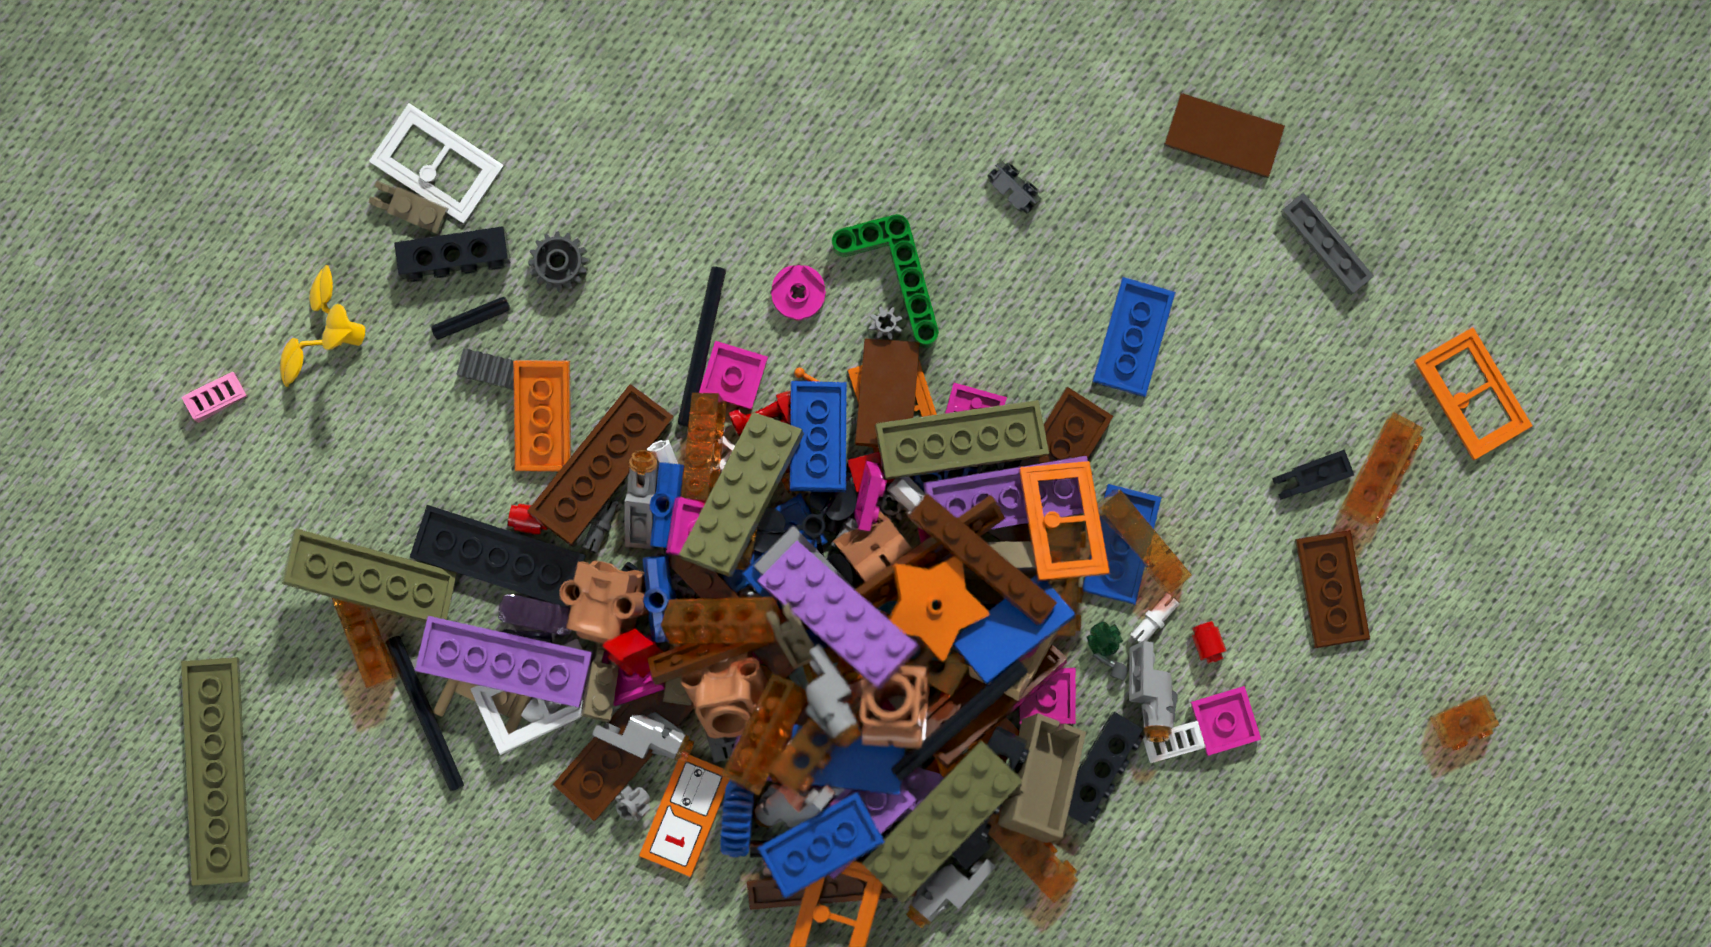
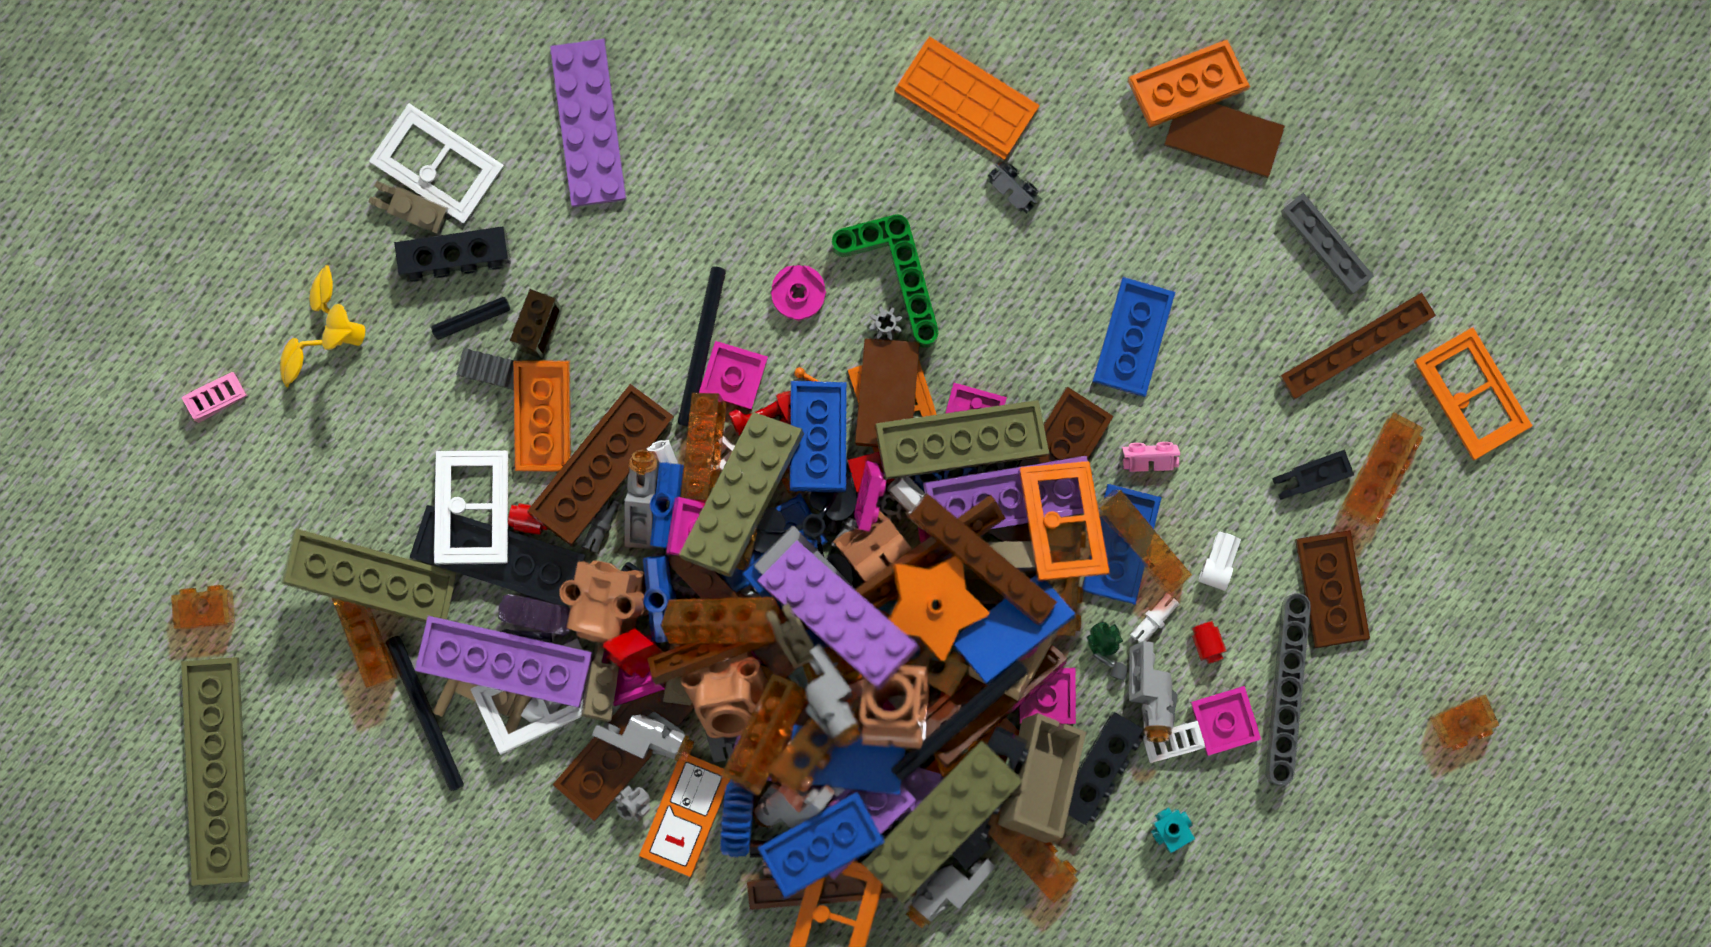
dark grey gear [528,231,589,293] -> none
none -> clear orange brick [171,585,235,630]
none -> white door [434,451,508,564]
none -> dark brown window [509,289,562,359]
none -> medium lavender plate [550,39,626,207]
none -> orange piece [894,36,1040,161]
none -> bright pink hinge [1122,442,1180,472]
none -> orange tile [1127,40,1250,128]
none -> teal brick [1151,807,1195,853]
none -> white piece [1198,531,1241,591]
none -> dark grey beam [1265,593,1311,786]
none -> reddish brown plate [1279,292,1436,400]

